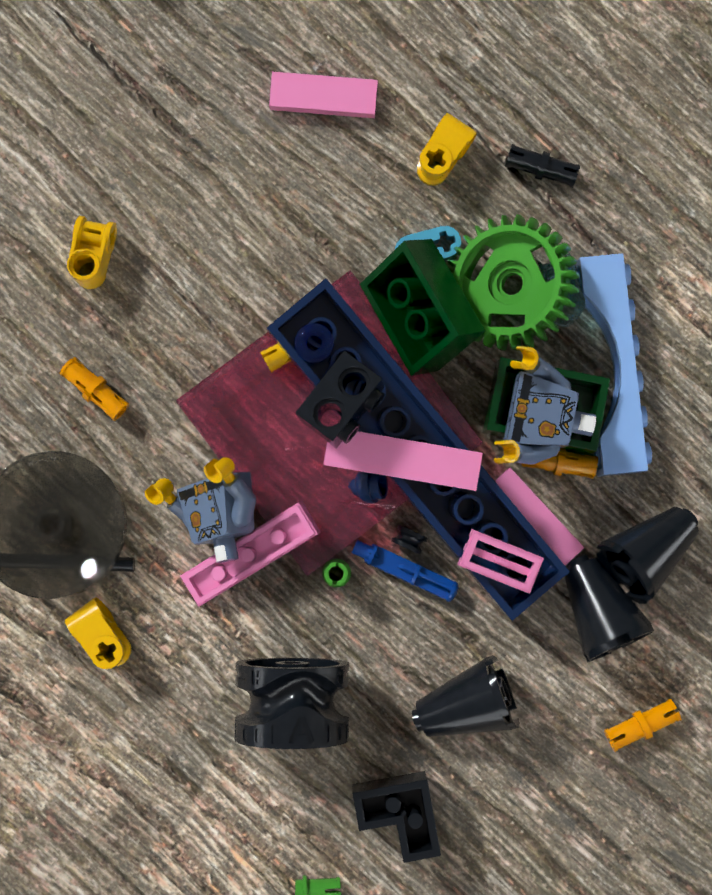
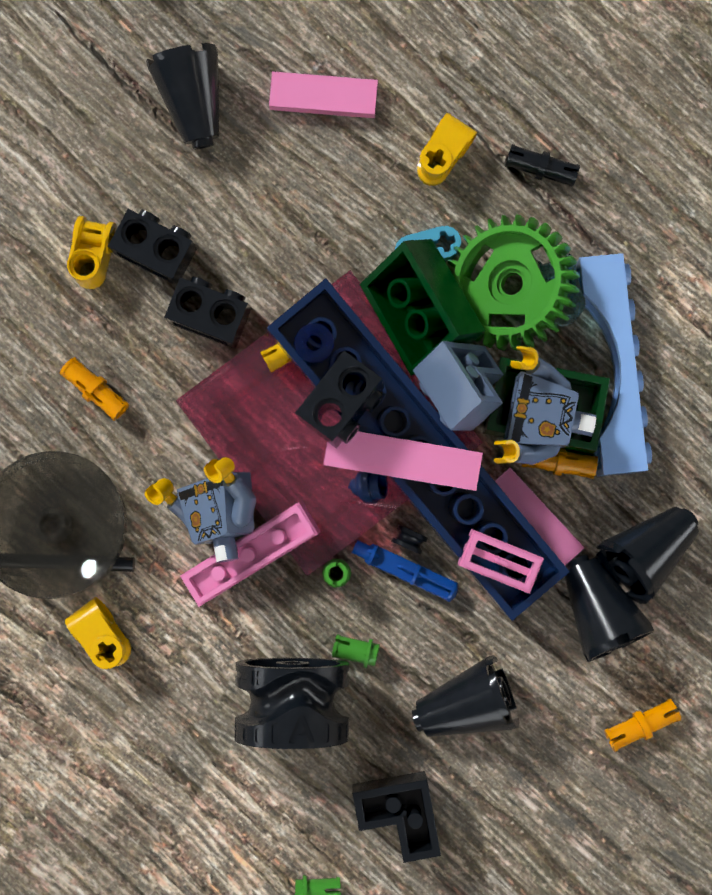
none -> black brick [108,209,197,286]
none -> black cone [146,43,219,150]
none -> black brick [164,276,251,349]
none -> bright green pin [332,634,380,668]
none -> sand blue brick [413,341,504,431]

